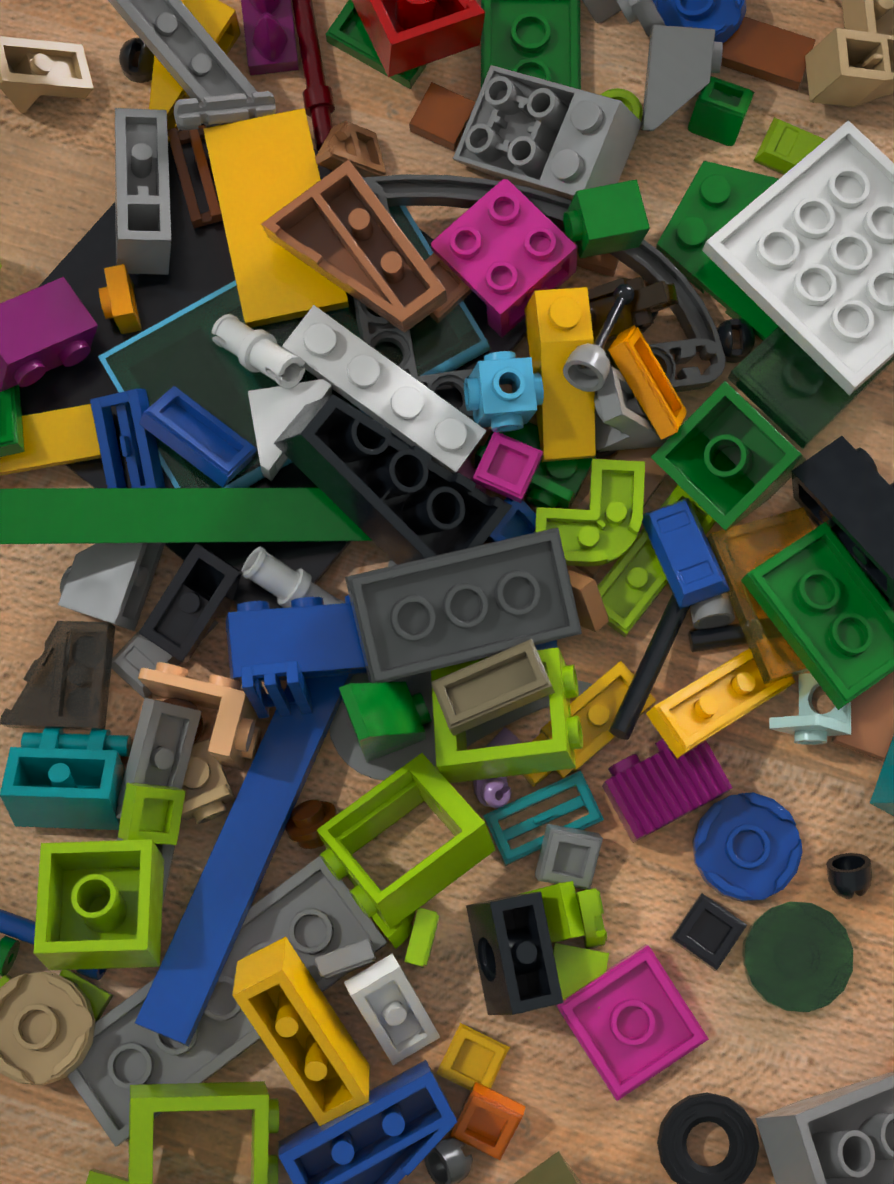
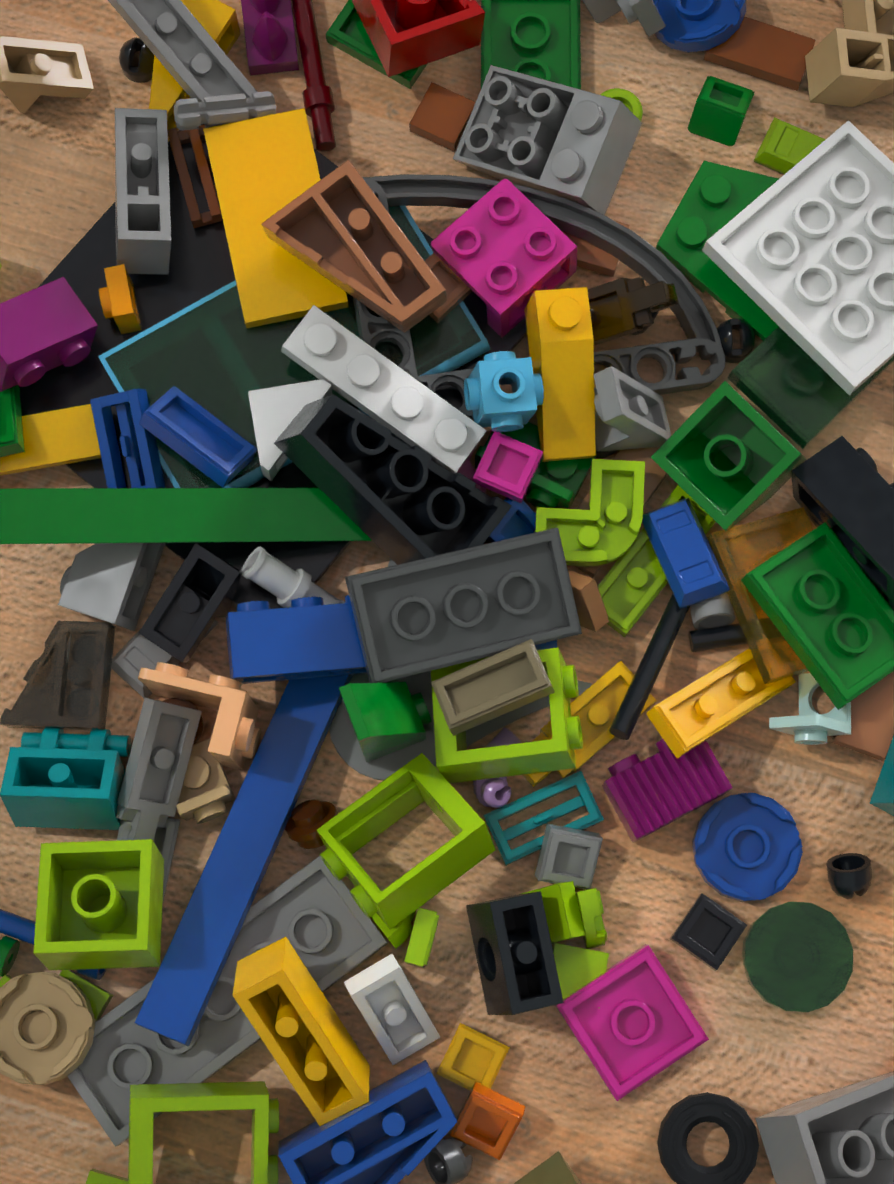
lime tile [118,782,186,845] -> none
white pin [212,314,305,389] -> none
blue tile [241,661,312,718] -> none
medium nougat tile [315,120,386,177] -> none
light grey tile [315,939,376,980] -> none
green brick [563,179,650,259] -> none
light grey hinge [563,284,635,392] -> none
light orange tile [608,325,688,440] -> none
light grey slope [641,25,723,131] -> none

